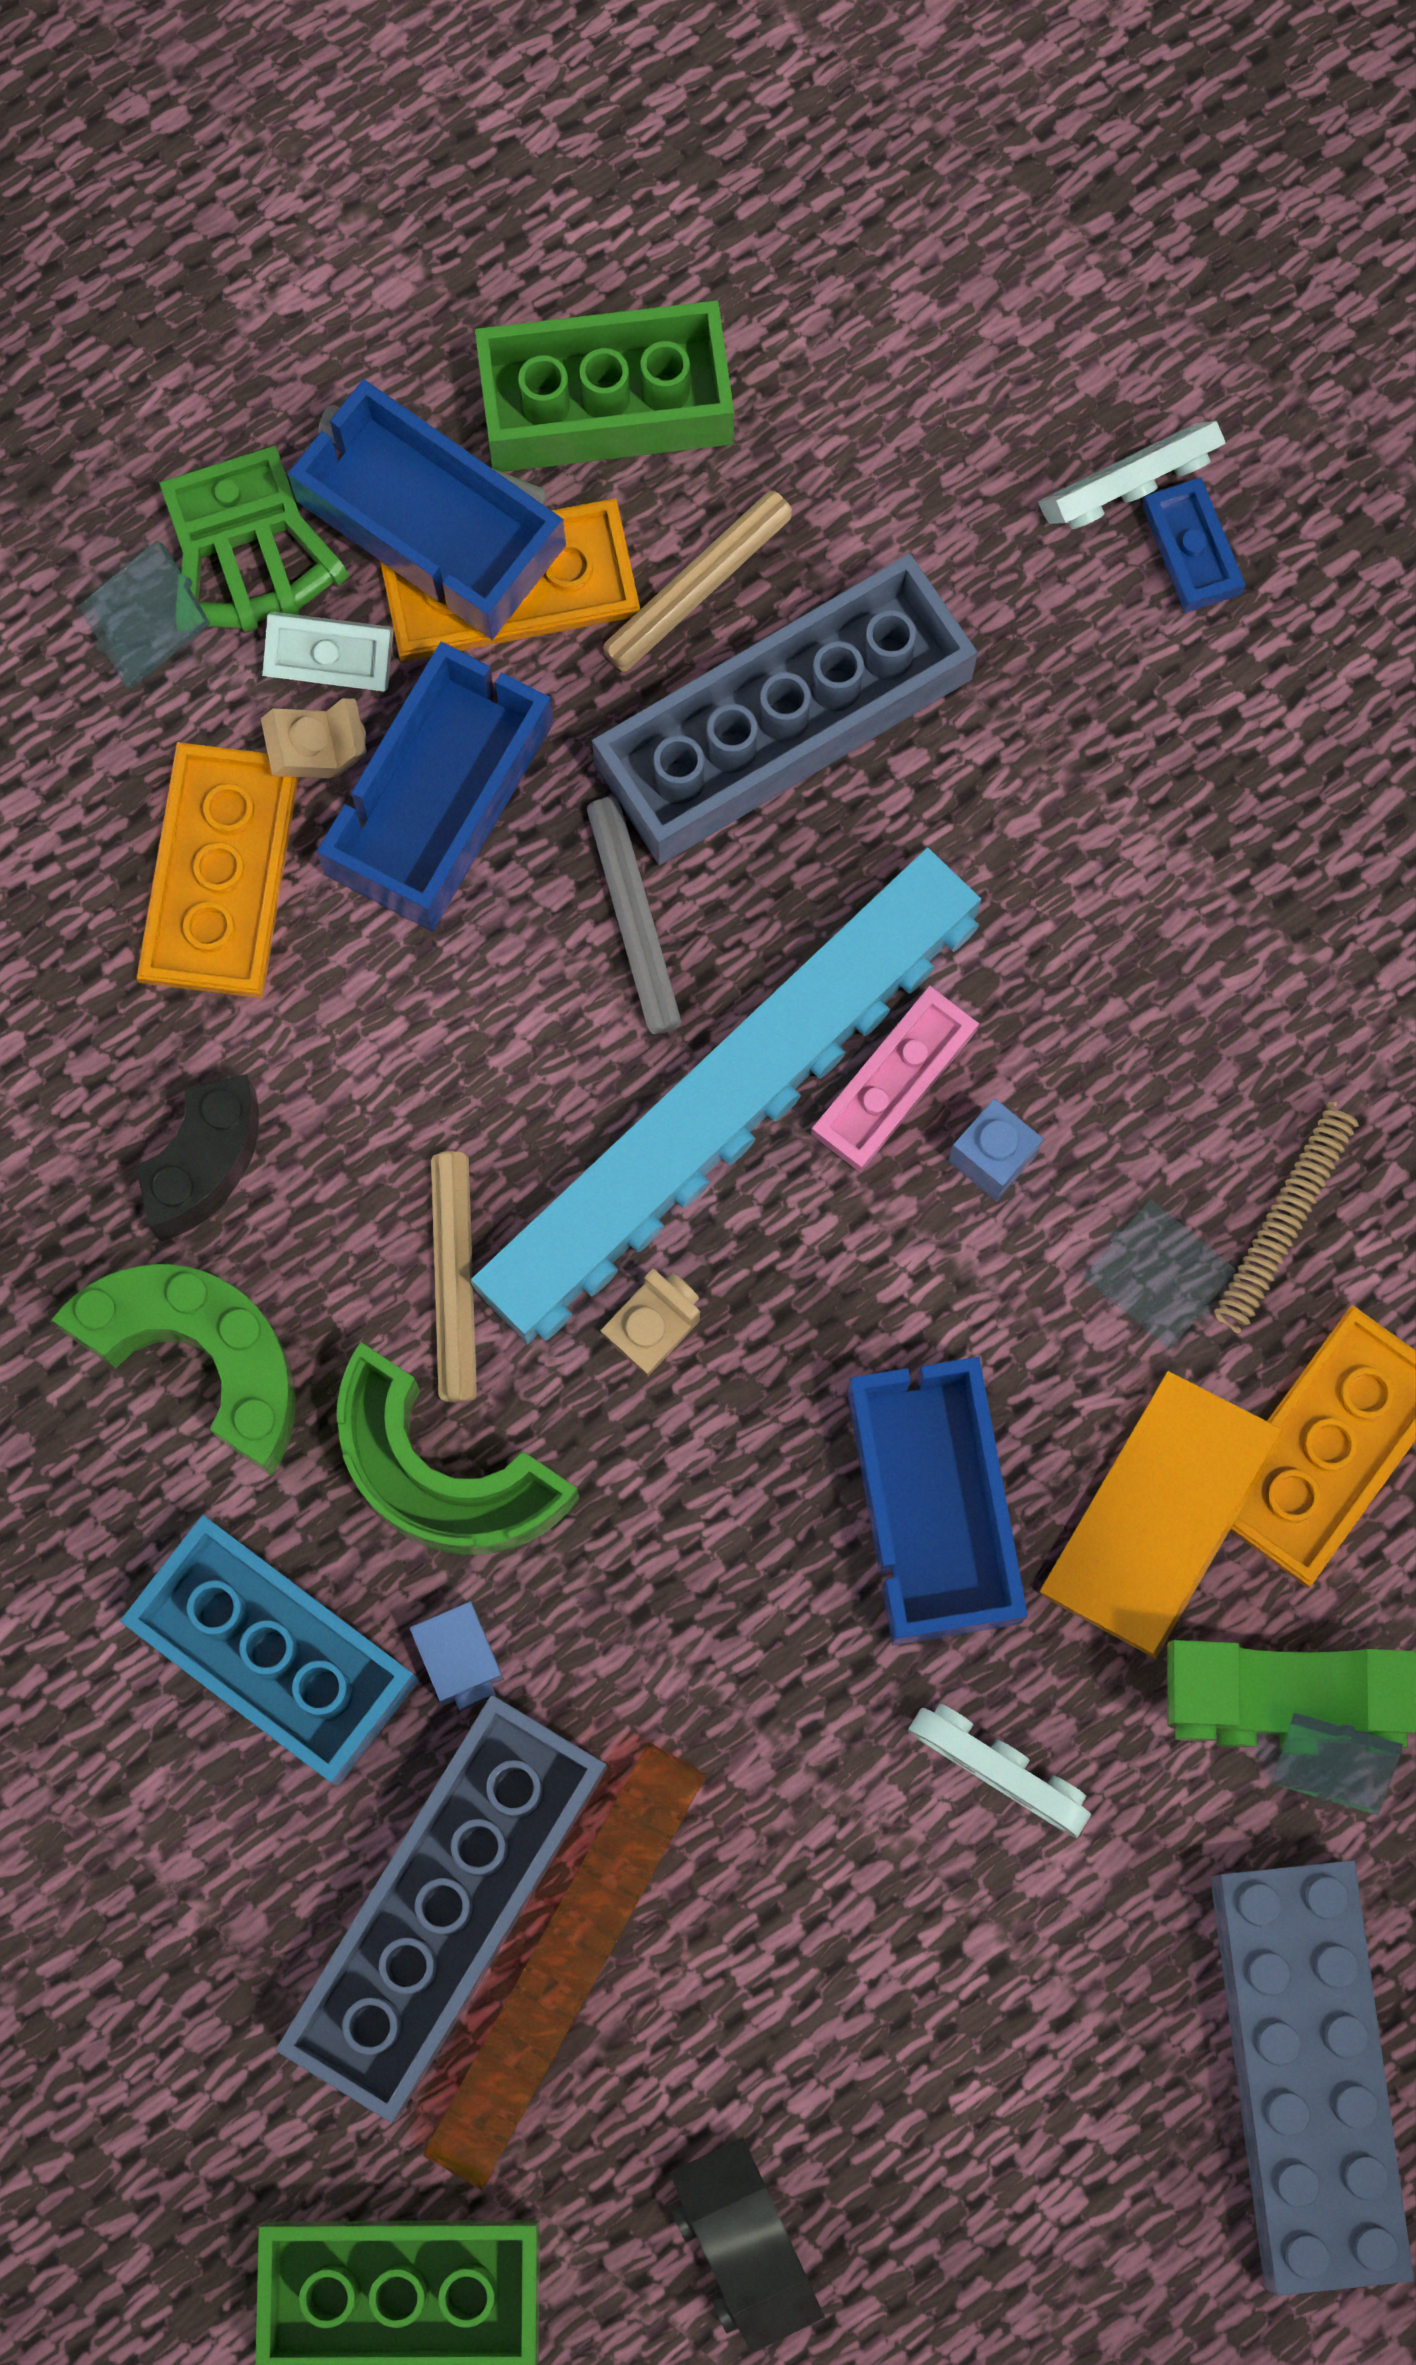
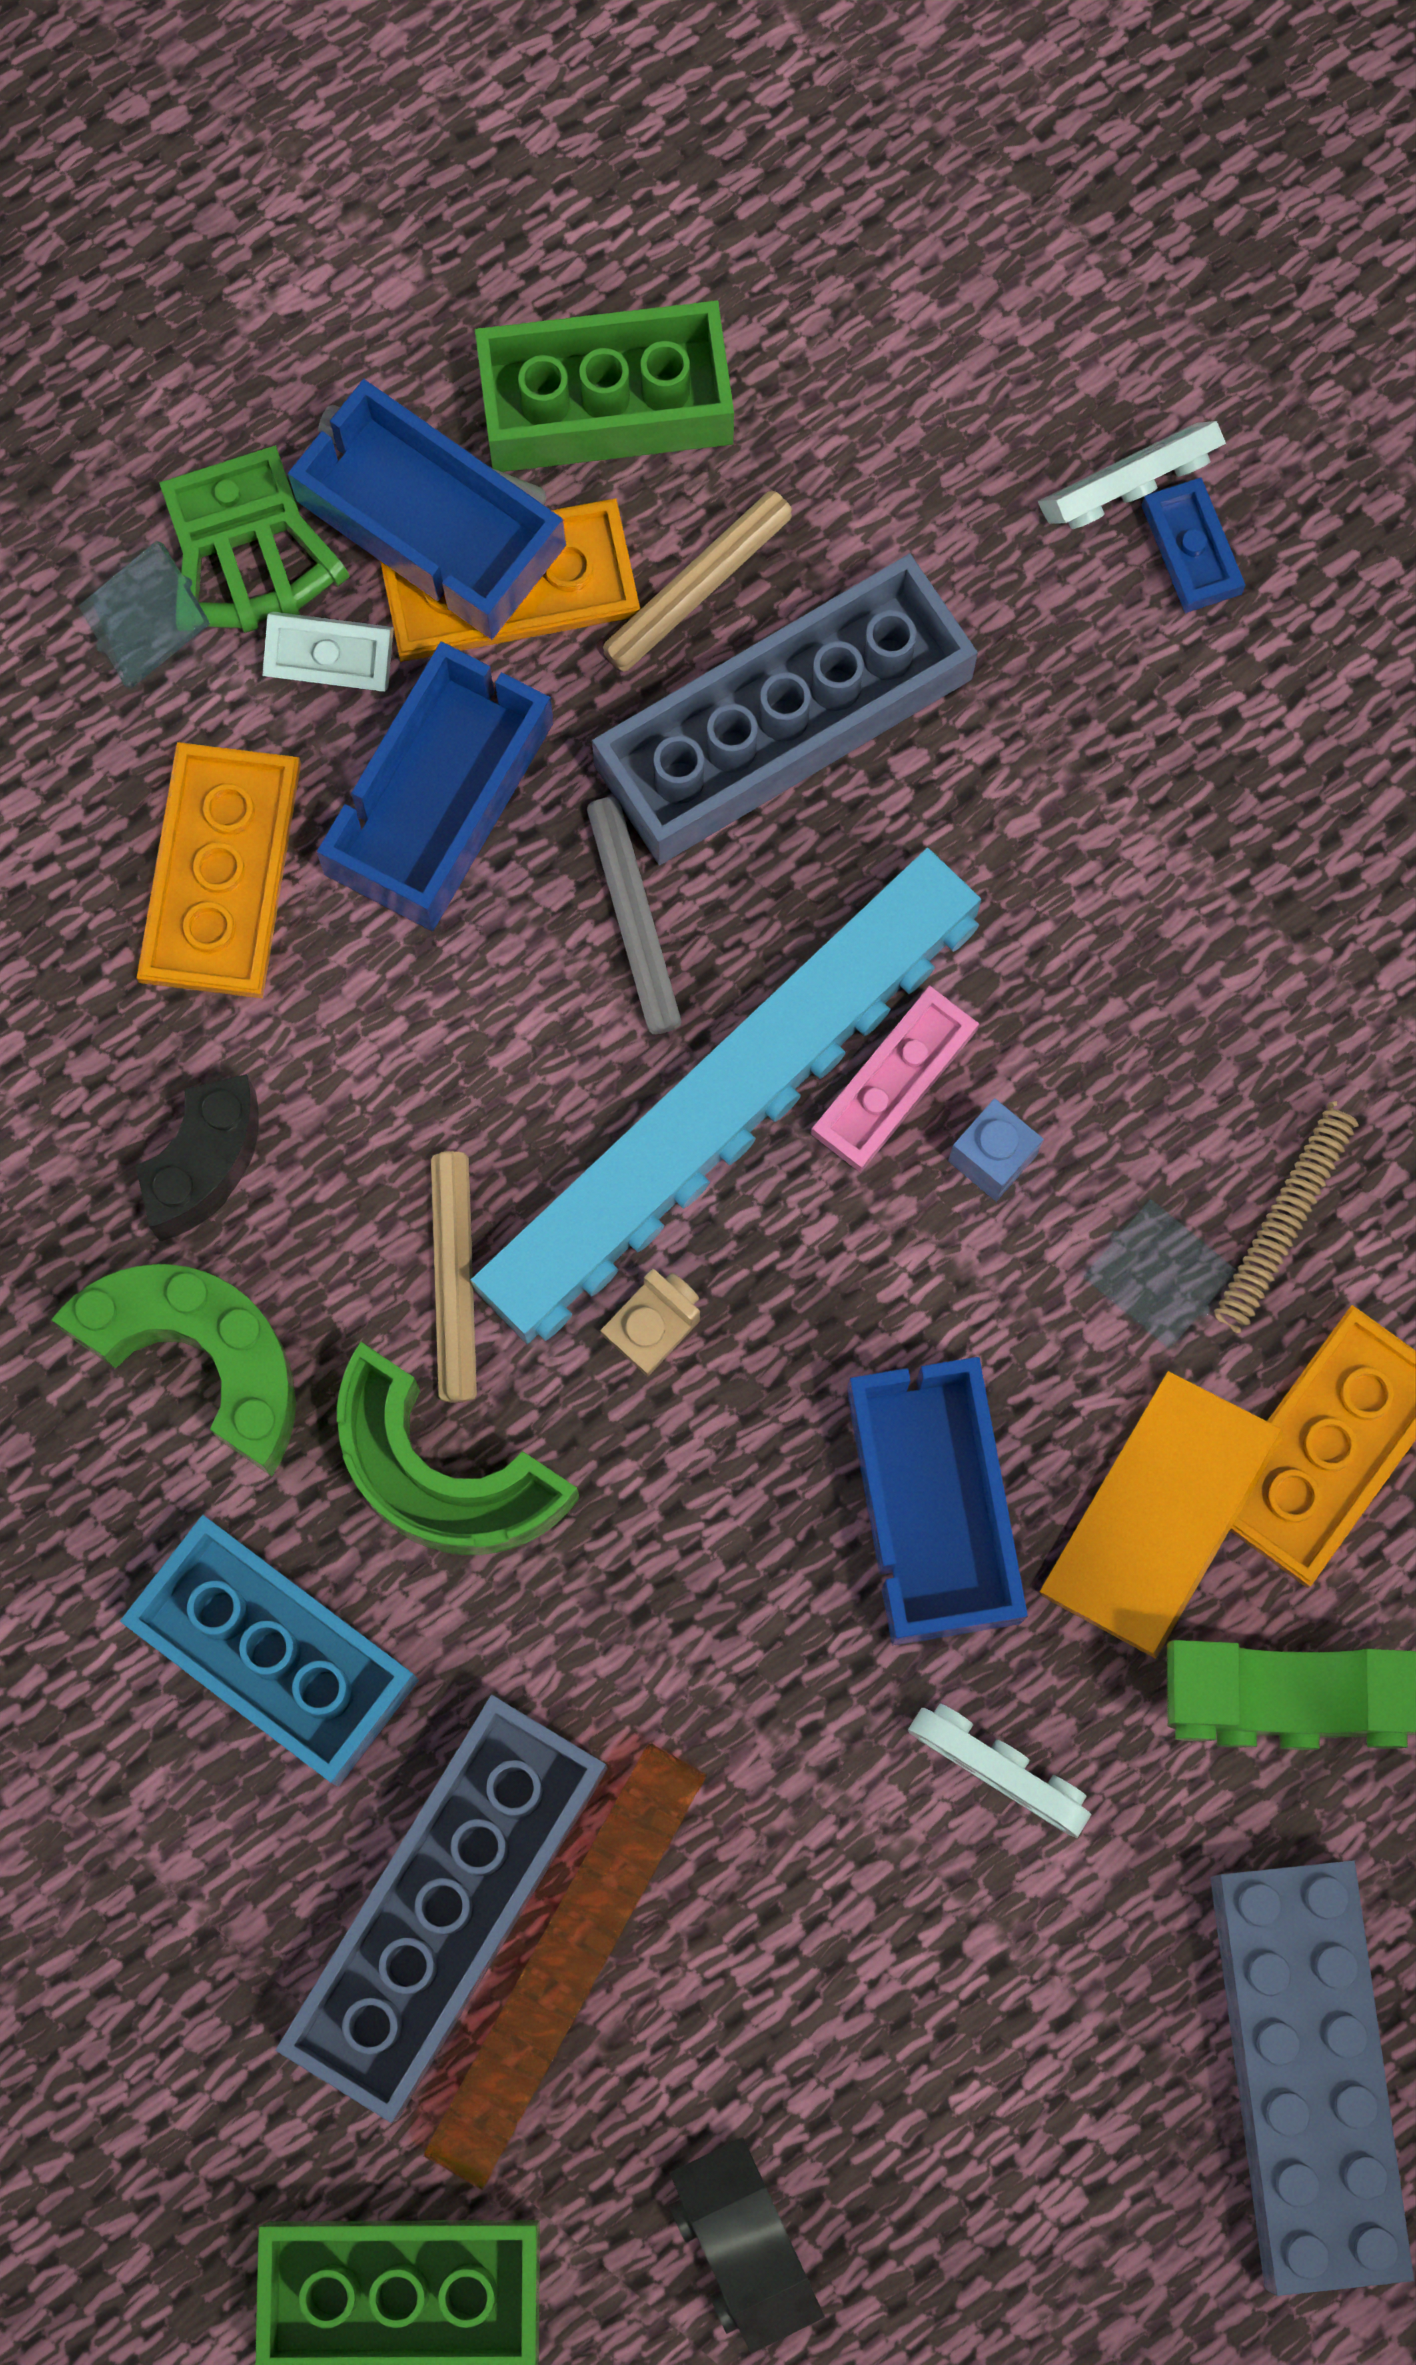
tan bracket [261,698,366,778] -> none
medium blue brick [410,1601,504,1711] -> none
clear light blue piece [1271,1713,1403,1815] -> none

